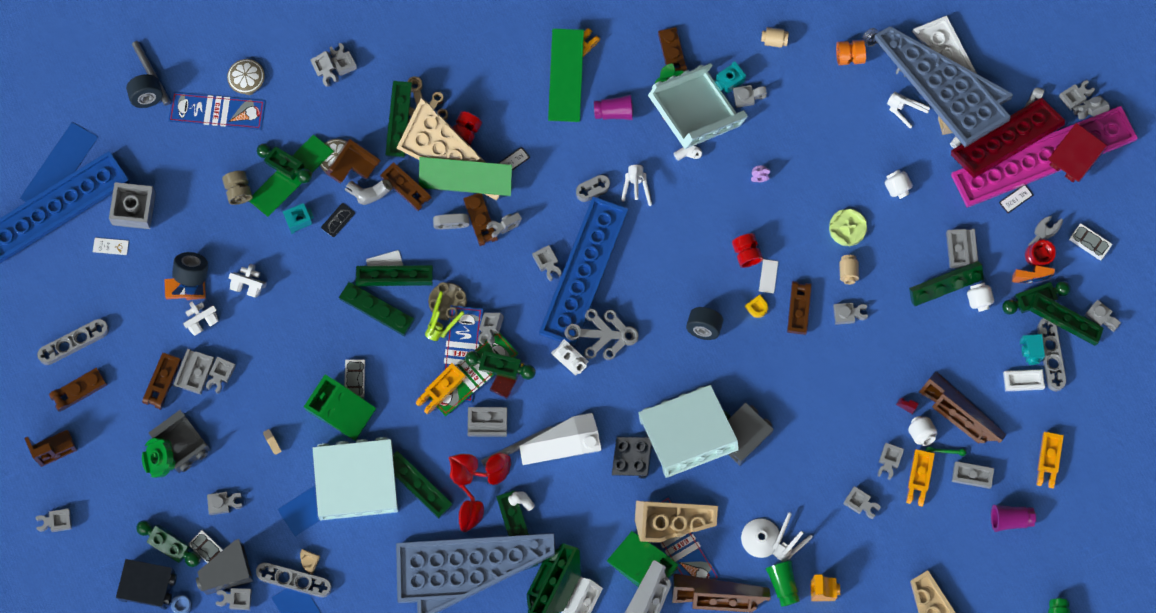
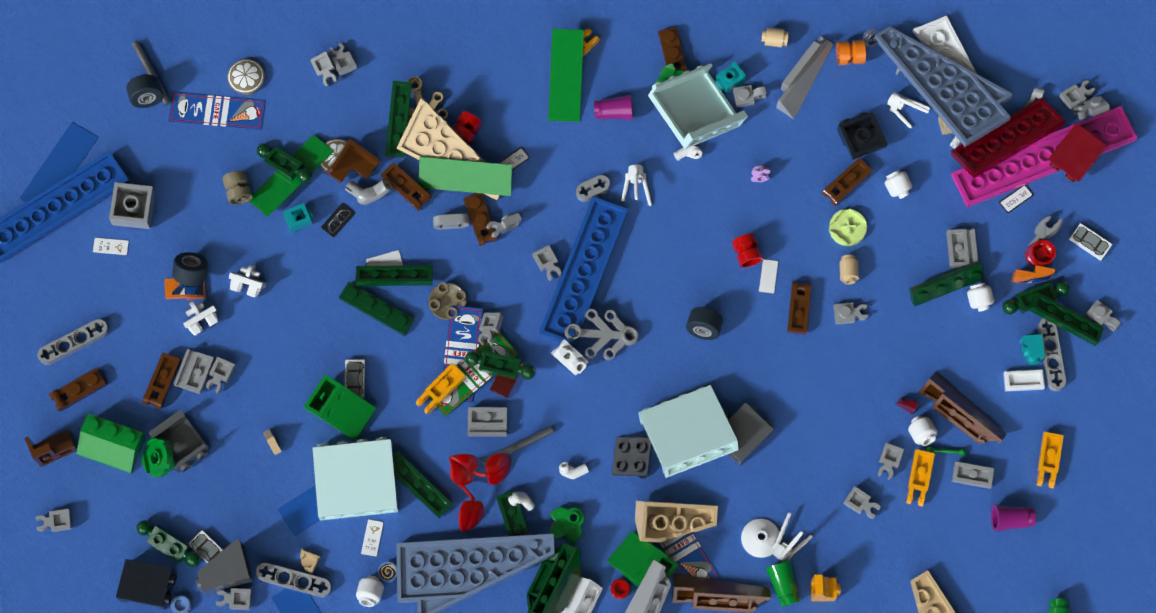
light grey plate [207,492,243,515] -> none
lime plant [425,291,464,341] -> none
white wedge [519,413,601,465] -> none
yellow tile [745,295,768,318] -> none
none -> green slope [77,414,146,474]
none -> white head [356,576,384,607]
none -> white sticker [361,520,384,557]
none -> tile [378,562,397,583]
none -> green plate [550,507,584,545]
none -> white arm [559,462,589,479]
none -> red tile [610,579,630,600]
none -> light grey wedge [776,35,833,119]
none -> reddish brown plate [822,157,873,206]
none -> black plate [837,112,888,160]

